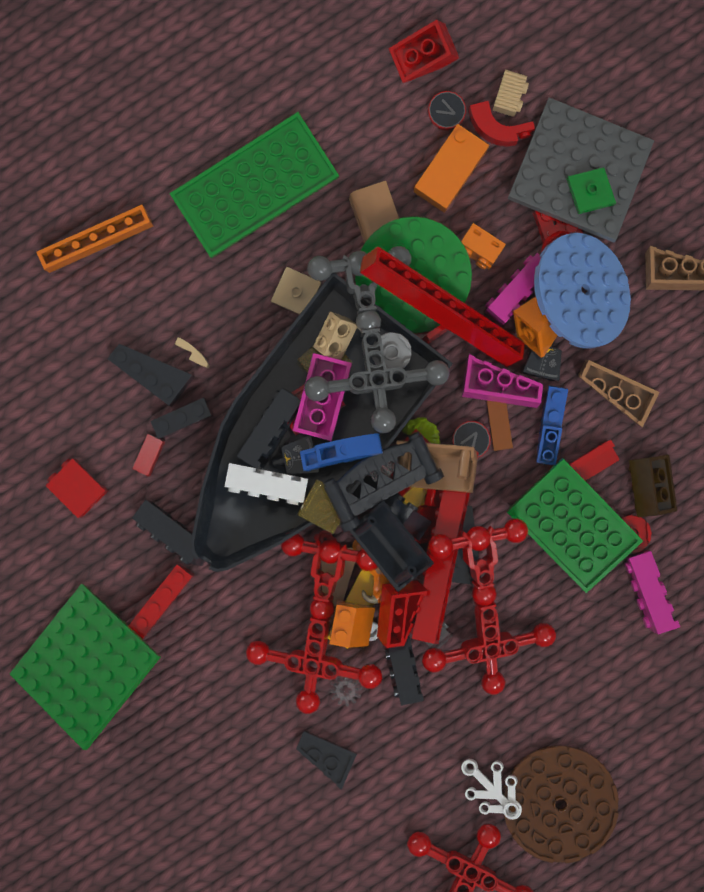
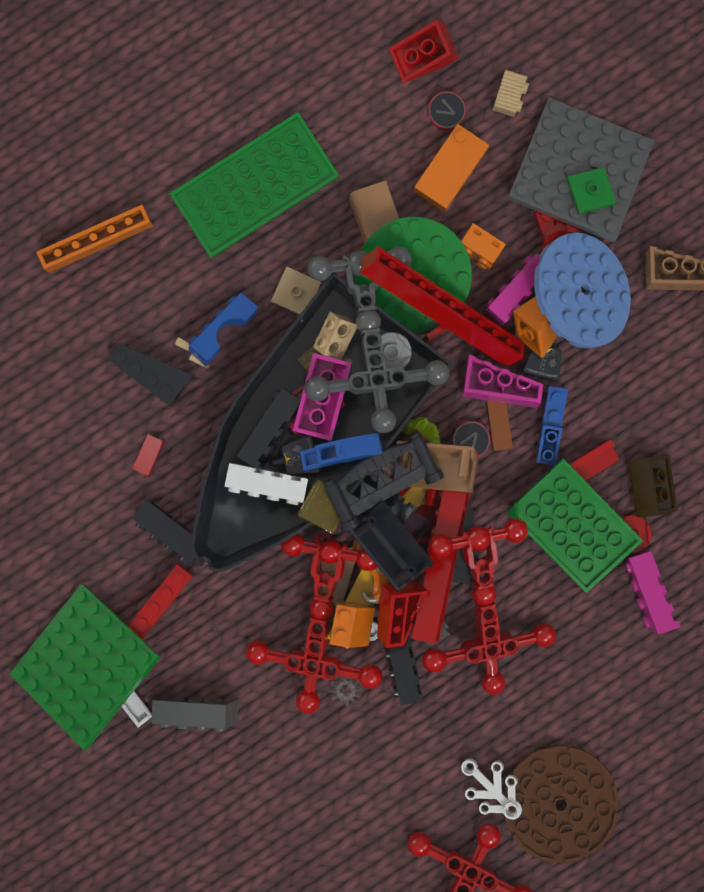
red panel [45,458,109,518] -> none
black arch [150,398,214,440] -> none
black wing [296,730,357,790] -> none
red arch [468,101,535,147] -> none
medium nougat wedge [578,359,659,427] -> none
none -> white tile [122,691,152,727]
none -> dark grey wedge [152,697,239,732]
none -> blue arch [188,293,259,367]

